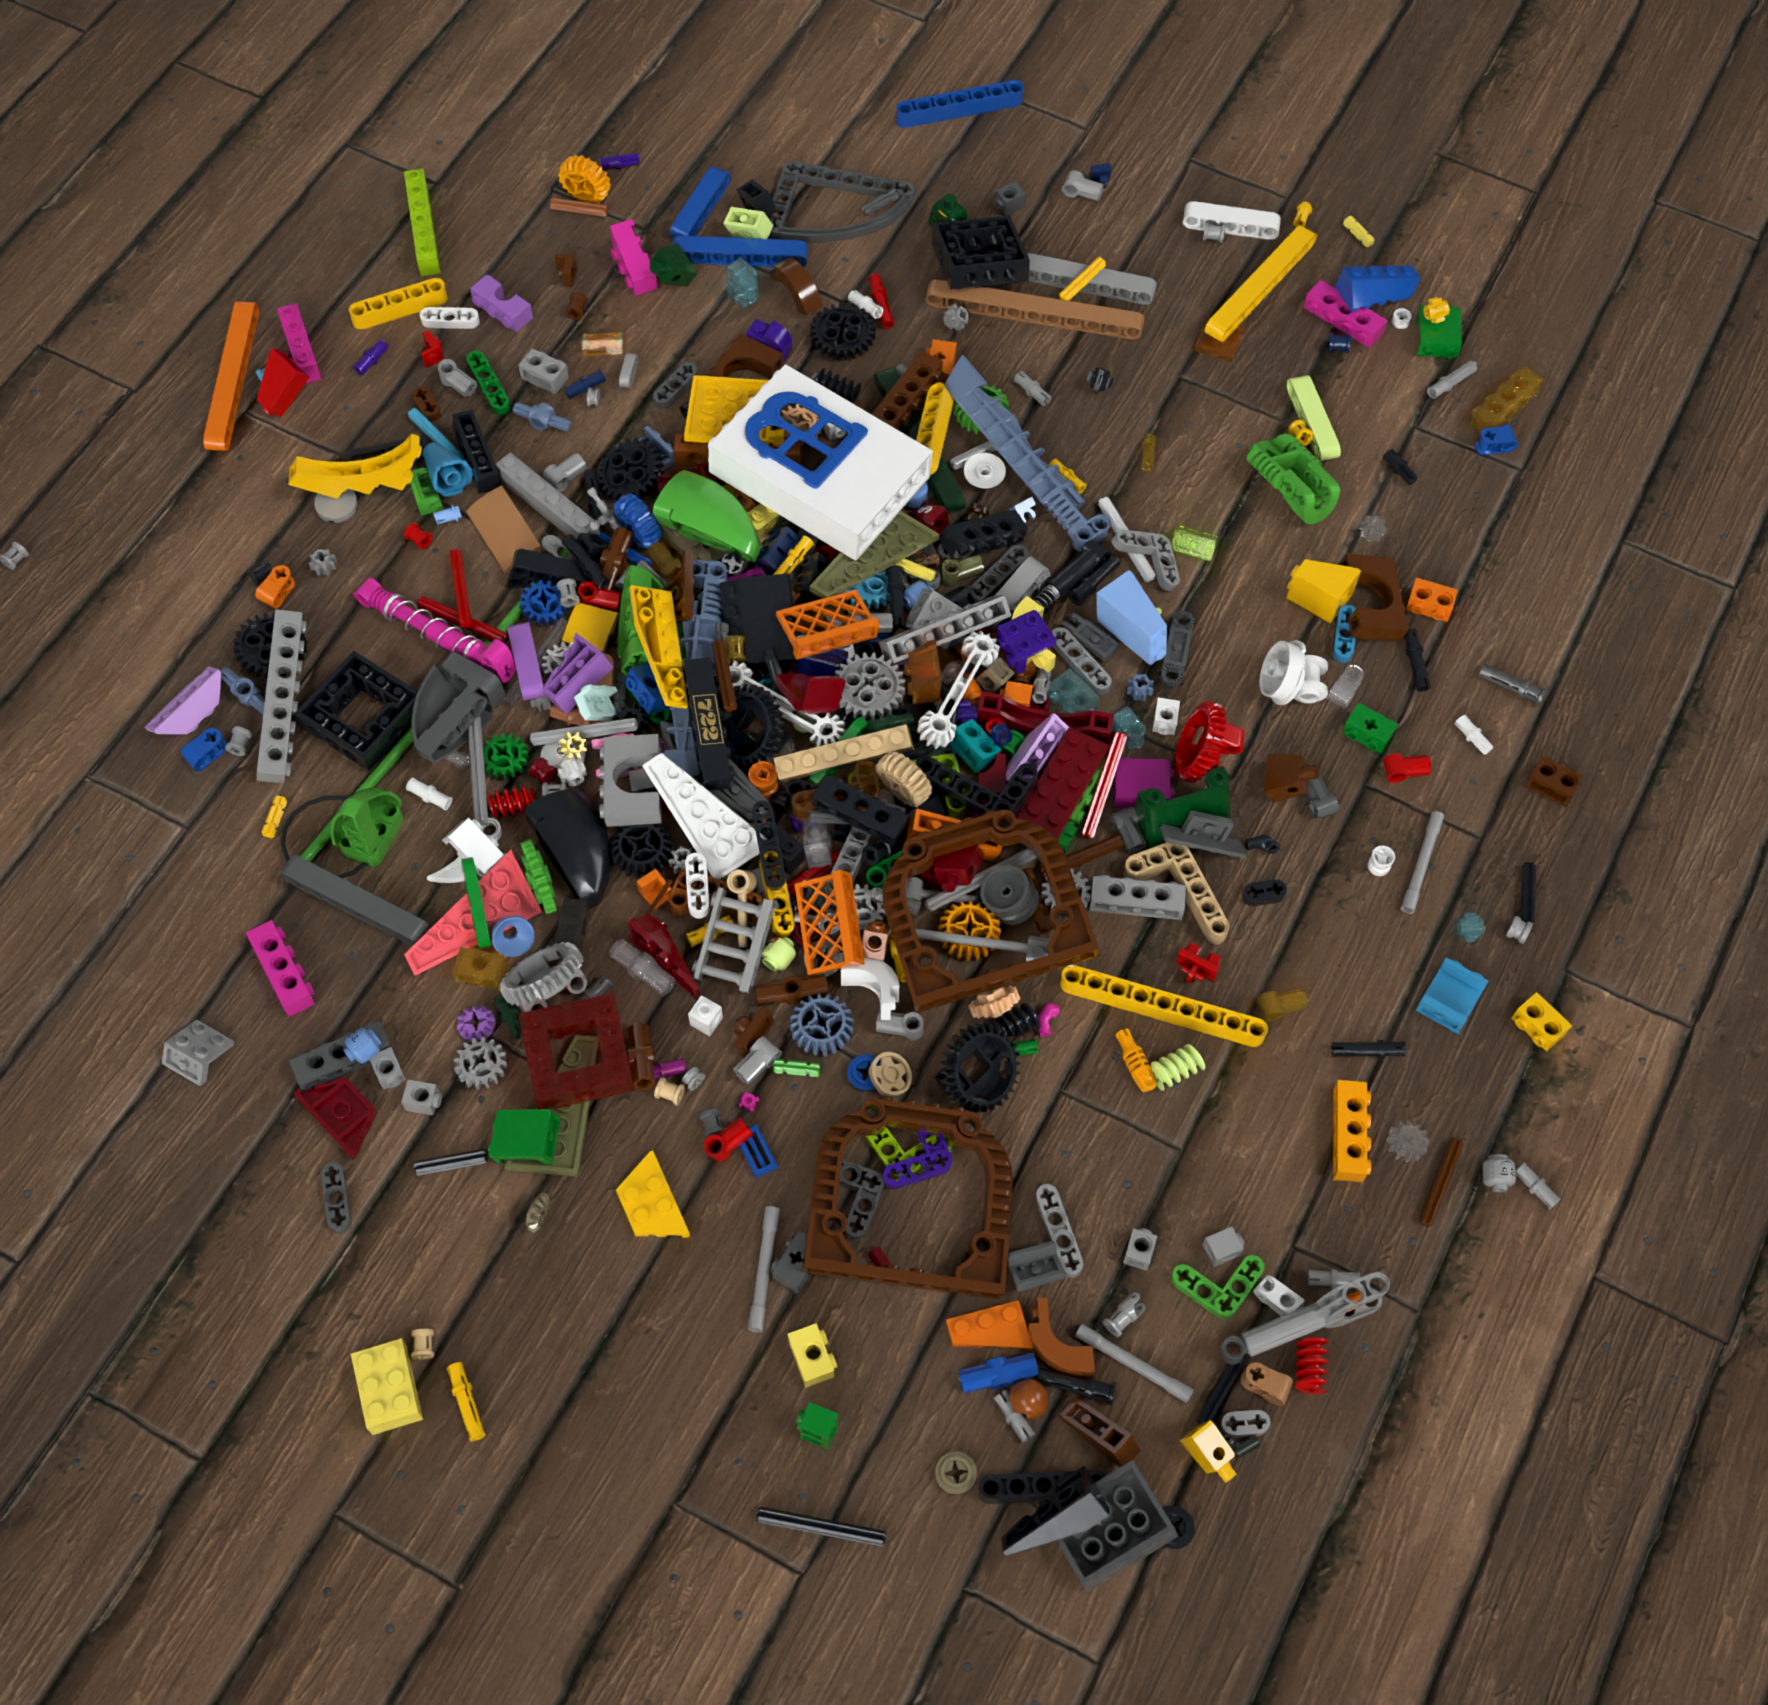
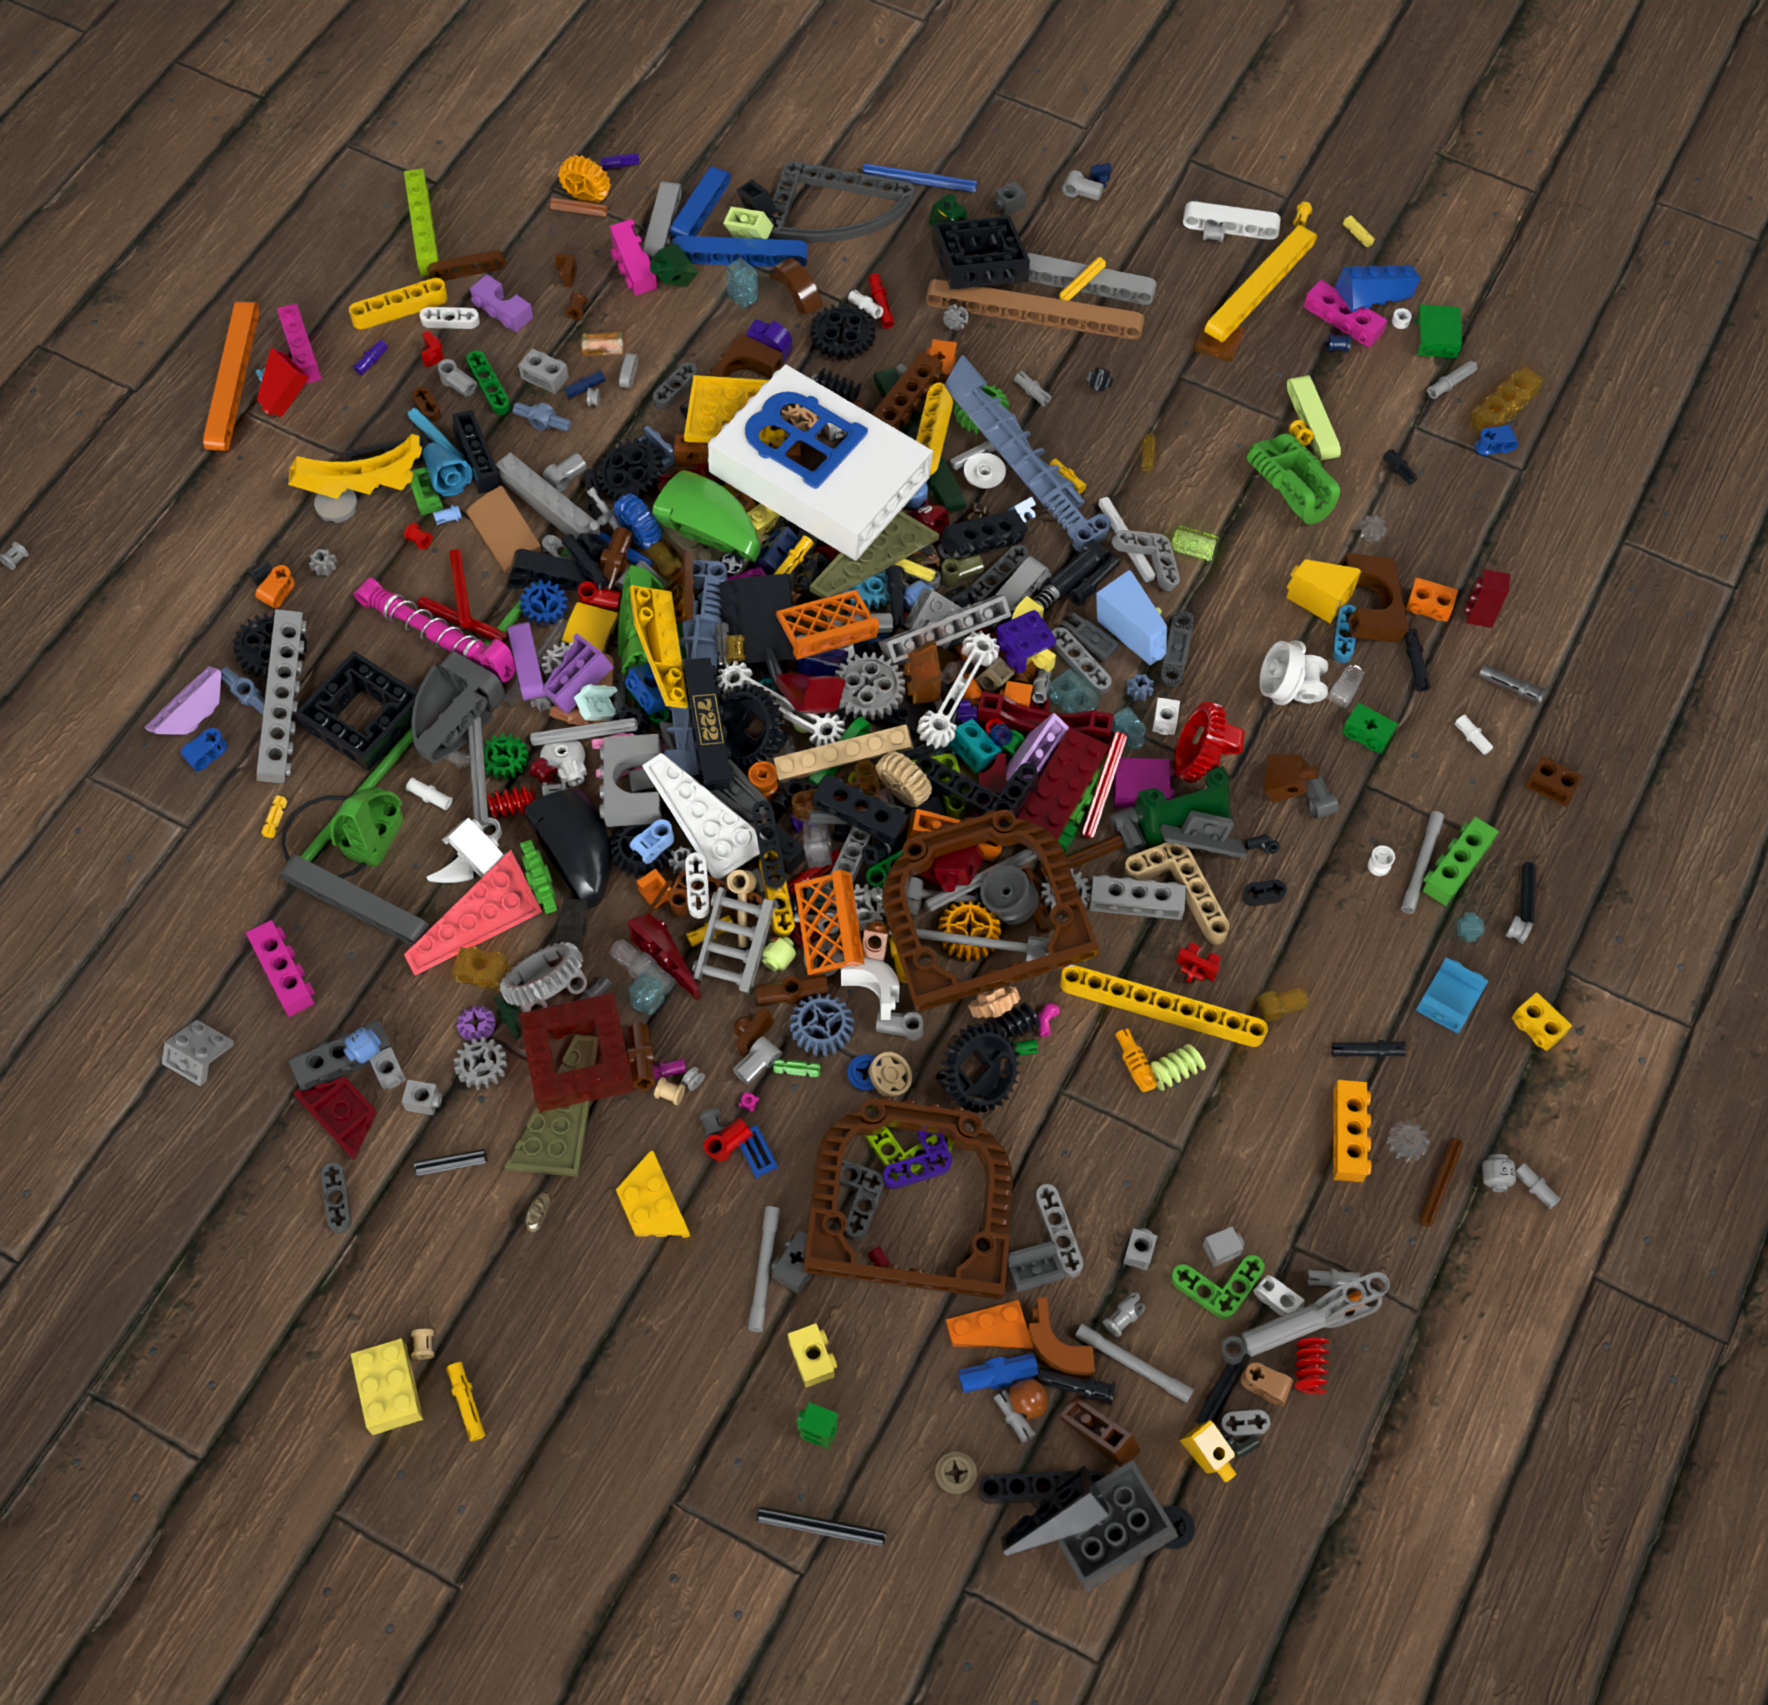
light grey bush [225,726,252,756] -> none
green beam [461,857,491,949] -> none
green panel [488,1109,561,1164] -> none
medium blue piece [491,915,534,957] -> none
light grey bush [557,579,580,607] -> none
light yellow gear [558,732,587,760] -> none
white brick [688,995,723,1036] -> none
reddish brown axle [712,639,737,712] -> none
dark grey axle [862,188,899,215] -> none
clear green pin [868,712,914,733] -> none
blue beam [896,80,1024,128] -> none
red piece [1383,753,1431,783] -> none
yellow gear [1423,297,1449,323] -> none
none -> reddish brown beam [427,250,506,281]
none -> clear light blue brick [628,973,665,1016]
none -> light blue piece [630,819,674,864]
none -> light grey beam [643,181,682,259]
none -> blue axle [863,164,977,193]
none -> bright green brick [1423,817,1499,906]
none -> dark red wedge [1464,569,1510,628]

